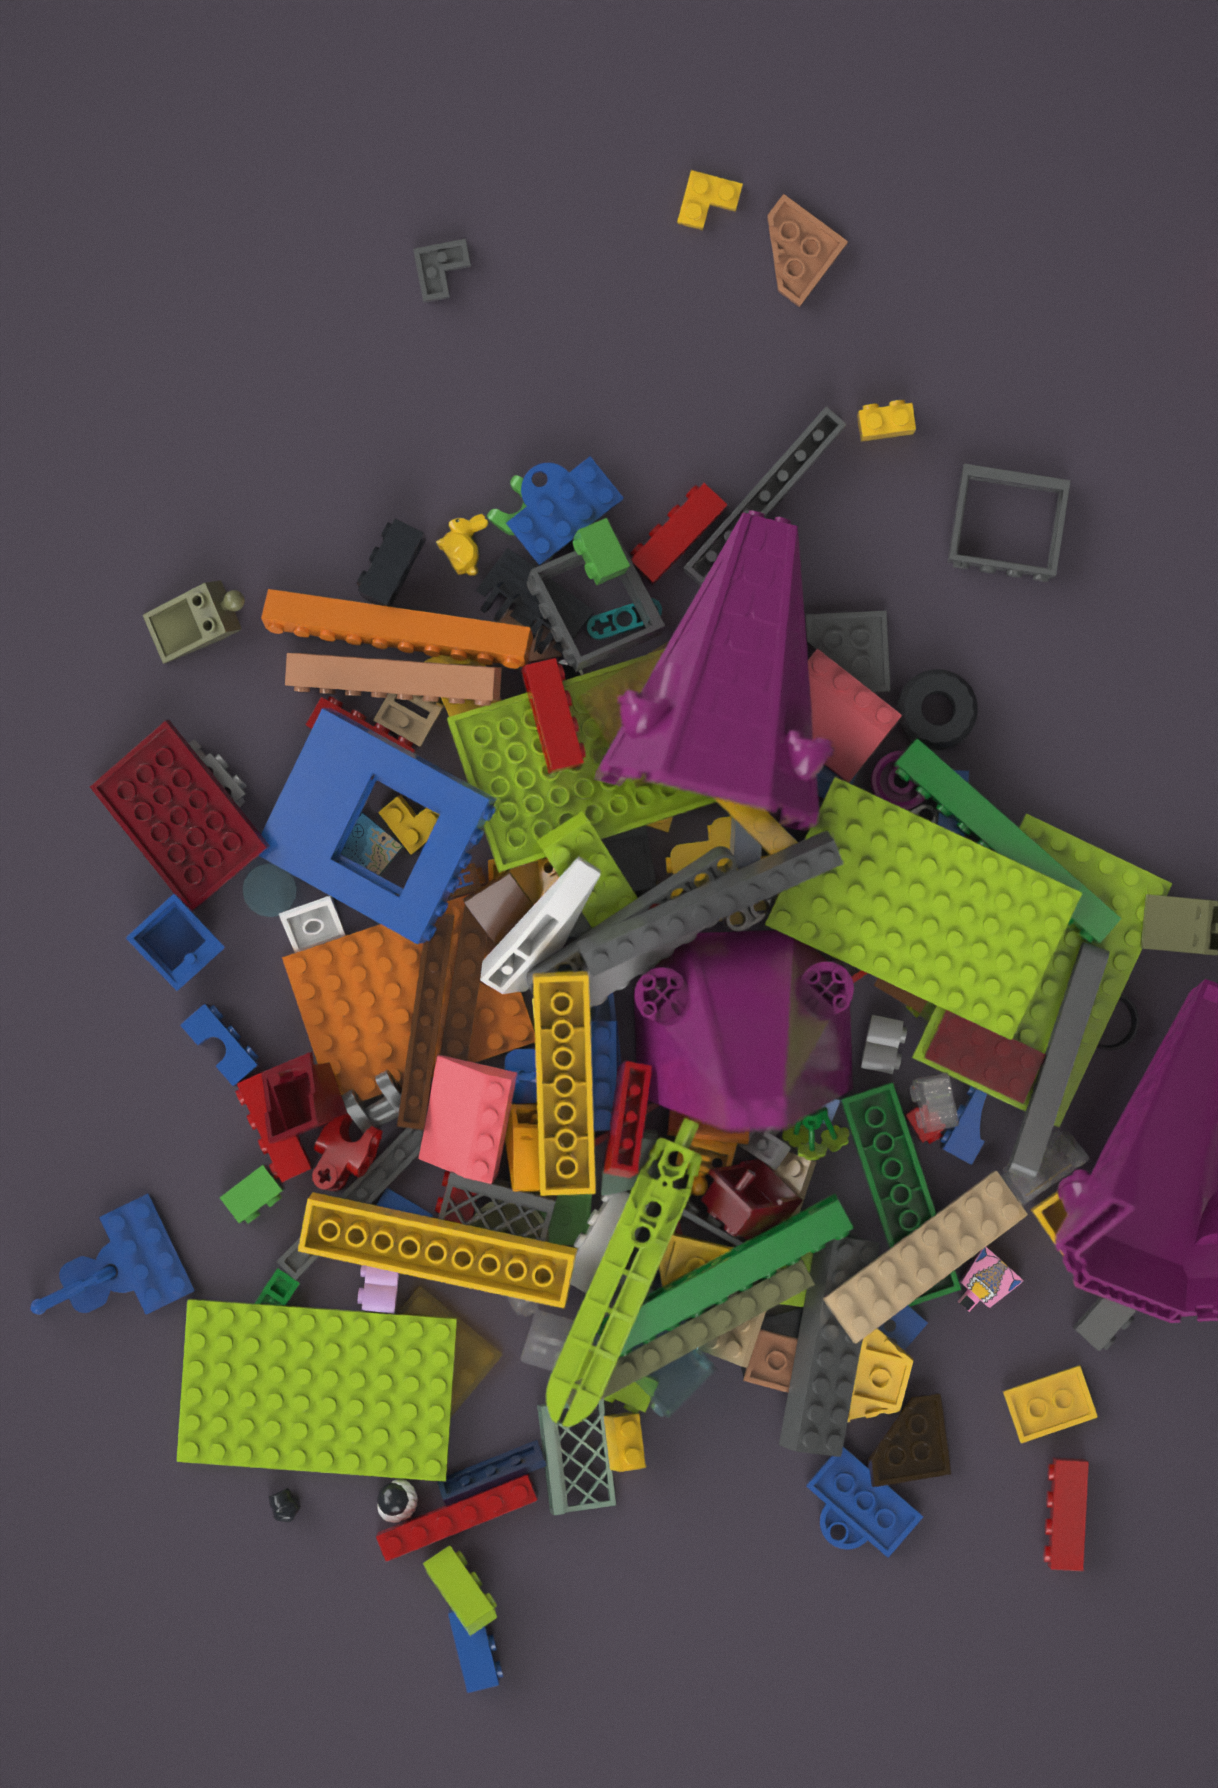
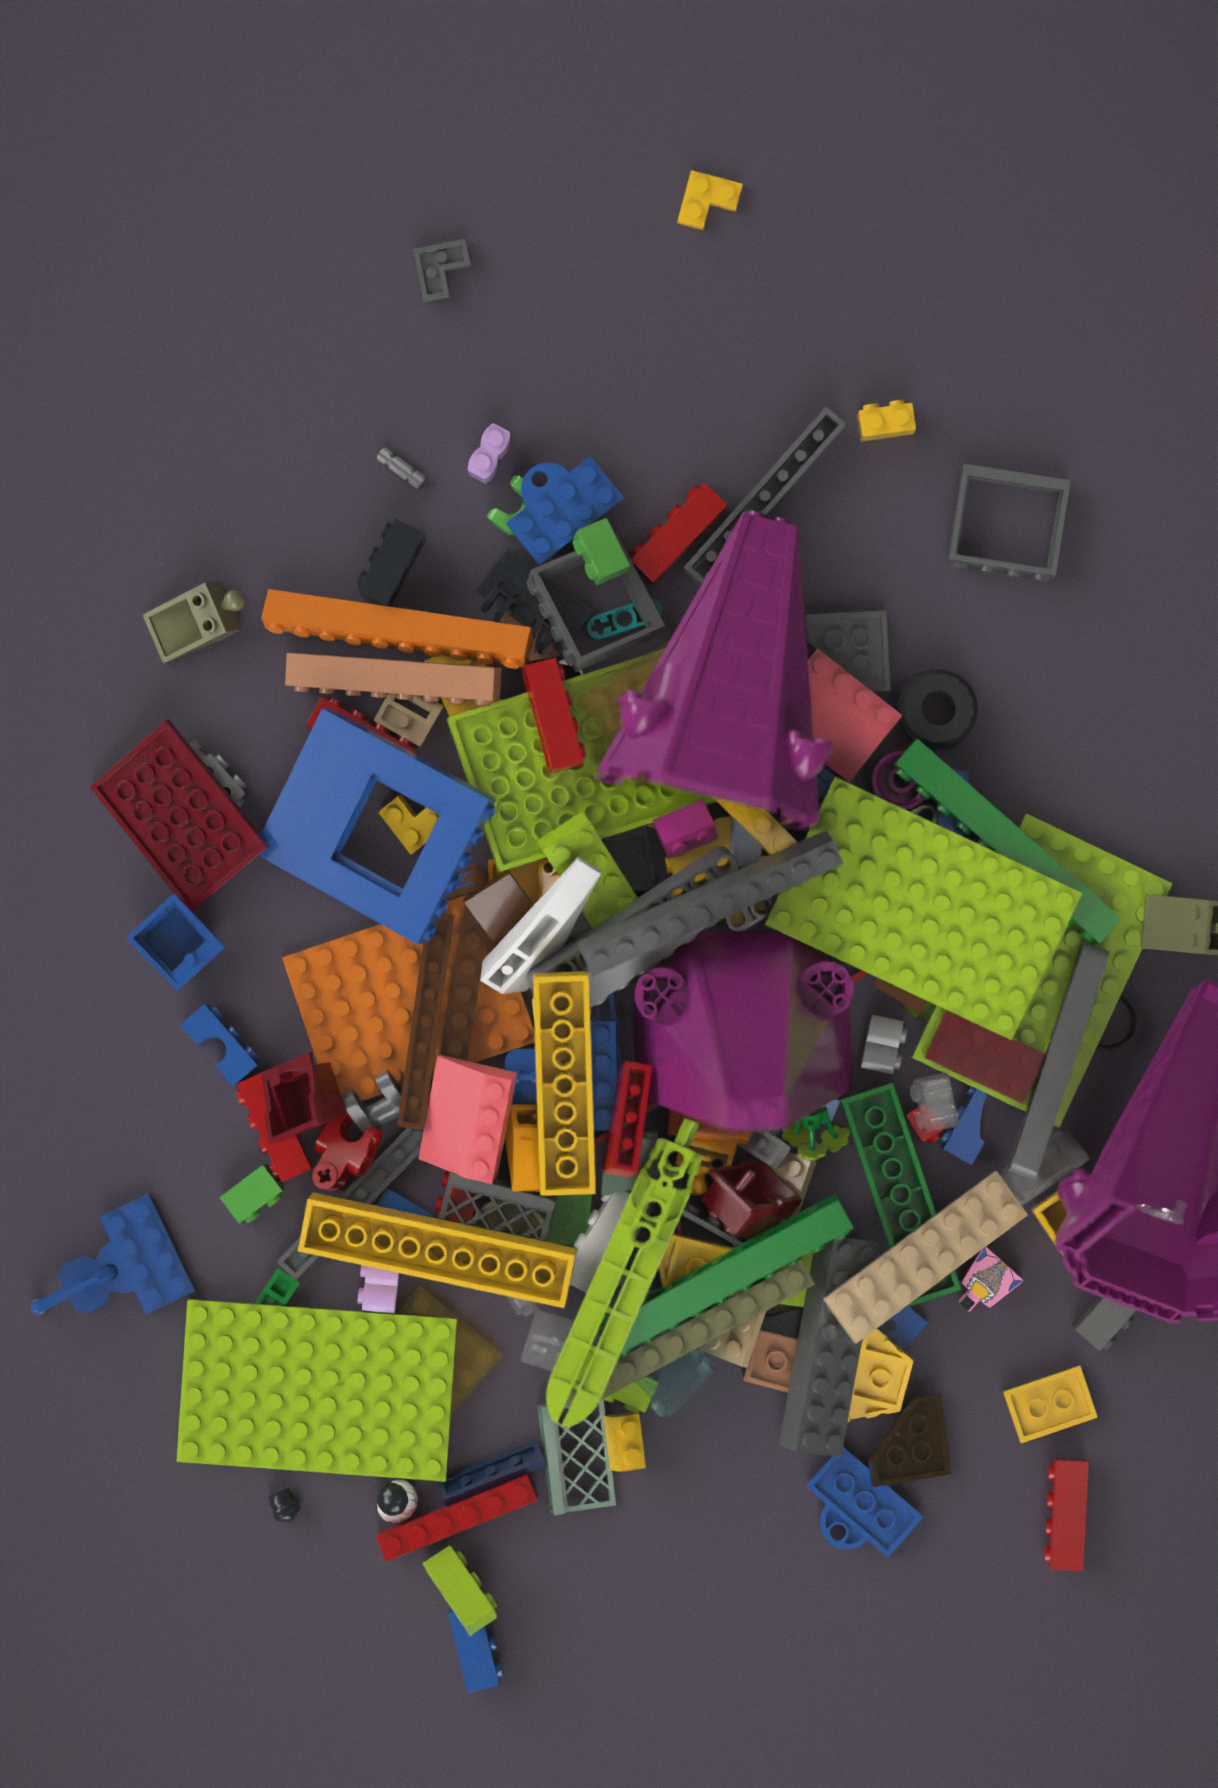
clear light blue tile [243,864,297,917] -> none
white slope [279,896,346,953] -> none
tile [334,812,404,876] -> none
yellow animal [436,514,488,576] -> none
nougat plate [767,194,848,307] -> none
none -> light grey axle [377,447,425,488]
none -> lavender brick [468,423,511,484]
none -> dark pink brick [653,800,718,859]
none -> clear bar [1136,1200,1187,1224]

